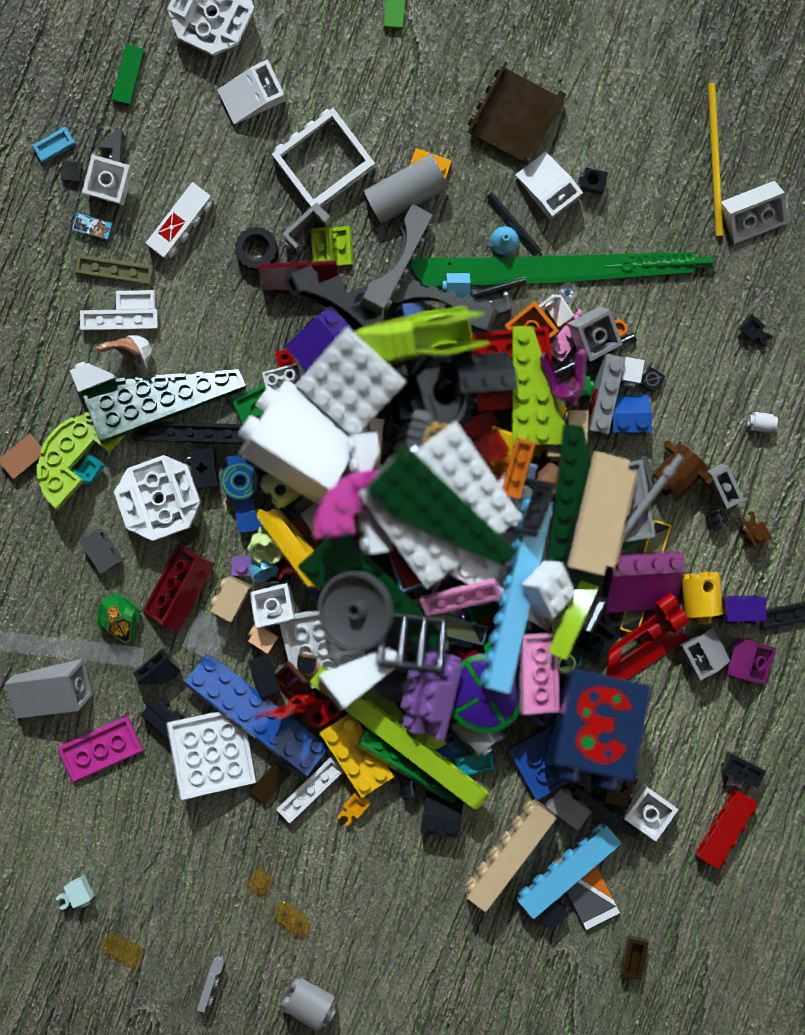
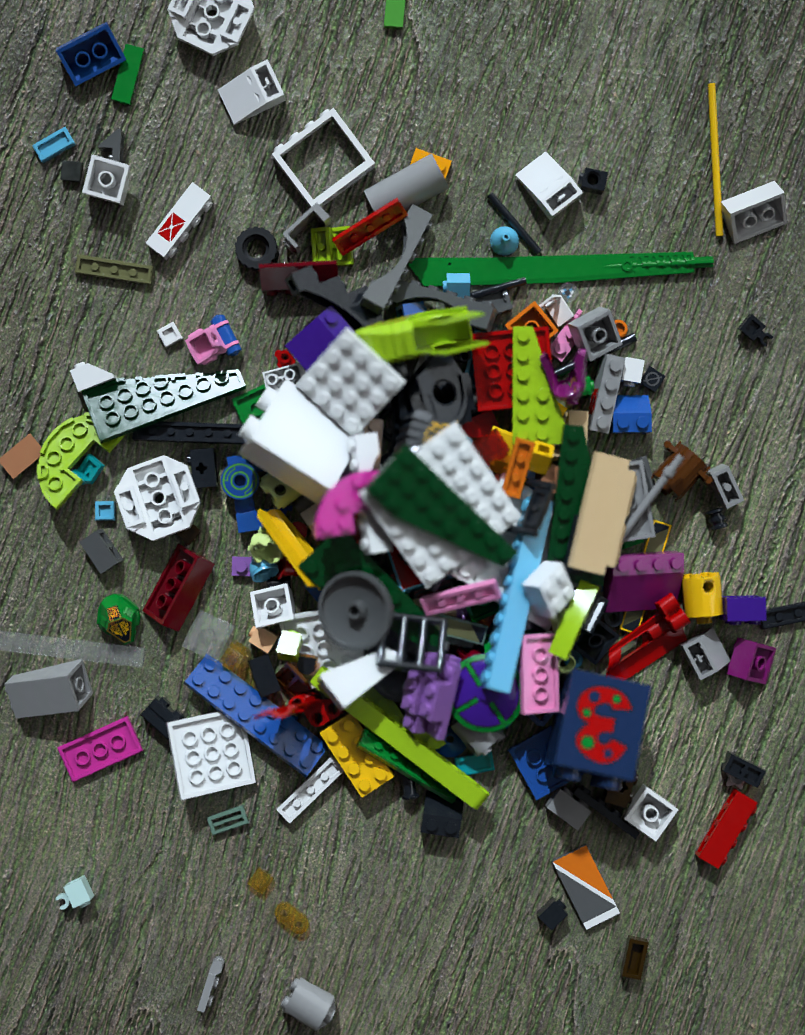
tile [71,212,115,241] -> none
white plate [80,309,158,331] -> none
piece [96,335,151,372] -> none
clear yellow tile [101,931,144,966] -> none
white tile [116,290,156,310] -> none
black slope [133,648,181,685] -> none
tan brick [210,576,252,622] -> none
dark brown tile [250,762,290,803] -> none
light orange plate [337,791,370,826] -> none
black slope [451,352,517,395] -> none
tan brick [465,798,556,912] -> none
dark brown panel [467,61,566,166] -> none
medium azure brick [517,823,622,919] -> none
reddish brown brick [739,511,772,548] -> none
white brick [747,412,778,433] -> none
none -> blue slope [56,22,126,86]
none -> medium azure tile [95,501,116,520]
none -> white tile [157,322,183,348]
none -> bright pink piece [185,314,242,365]
none -> sand green tile [207,804,249,836]
none -> clear yellow slope [220,640,250,671]
none -> brick [277,630,303,663]
none -> red plate [332,198,408,256]
none -> yellow brick [528,440,554,475]

